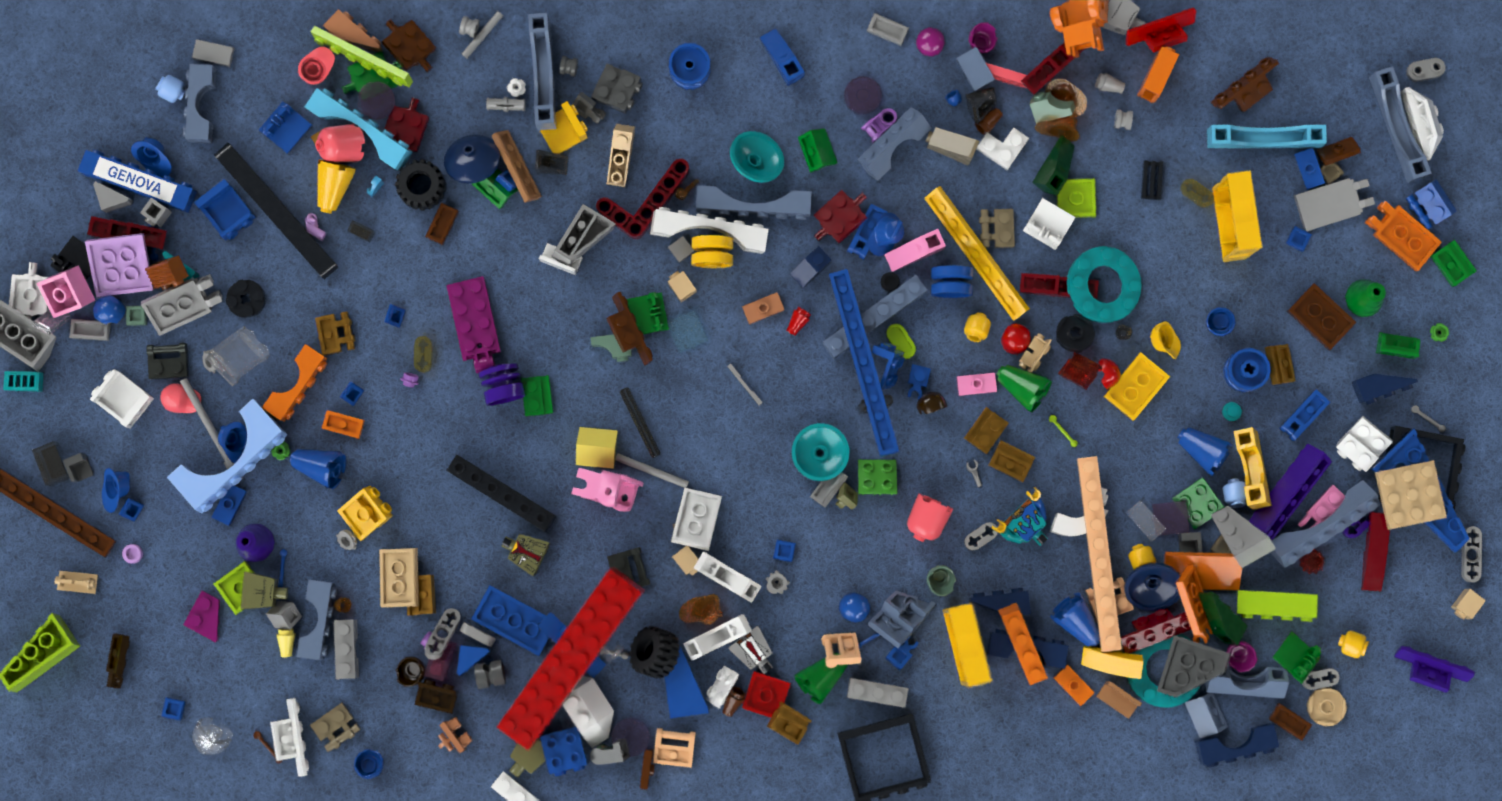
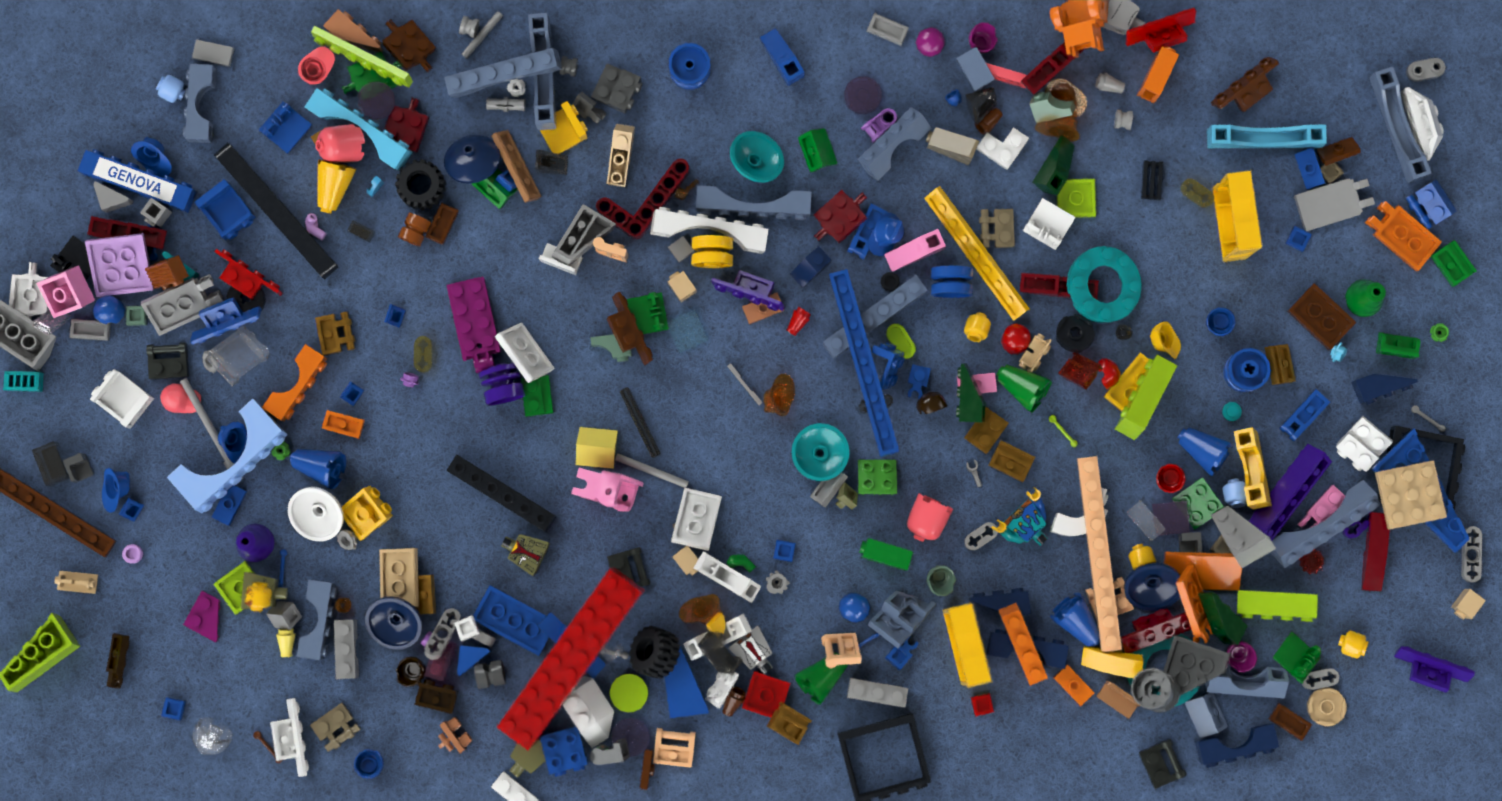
none -> blue bracket [190,297,262,345]
none -> red bracket [214,249,282,300]
none -> yellow head [245,582,272,612]
none -> white dish [288,487,344,541]
none -> dark blue dish [365,596,423,649]
none -> dark orange wheel [398,212,431,247]
none -> sand blue arch [444,48,562,98]
none -> white tile [454,616,480,641]
none -> white tile [495,322,555,383]
none -> light nougat plate [593,237,629,262]
none -> lime tile [610,673,648,713]
none -> clear smoke panel [697,631,743,674]
none -> yellow tile [706,612,725,640]
none -> dark purple bracket [711,270,785,311]
none -> green arm [727,554,756,573]
none -> clear orange piece [763,374,795,416]
none -> green brick [859,538,913,571]
none -> dark green slope [956,363,986,423]
none -> red tile [970,693,994,717]
none -> lime wedge [1115,354,1178,440]
none -> dark grey wheel [1131,668,1180,713]
none -> pearl dark grey plate [1138,739,1187,789]
none -> red hair [1156,464,1186,493]
none -> medium azure plate [1330,342,1347,362]

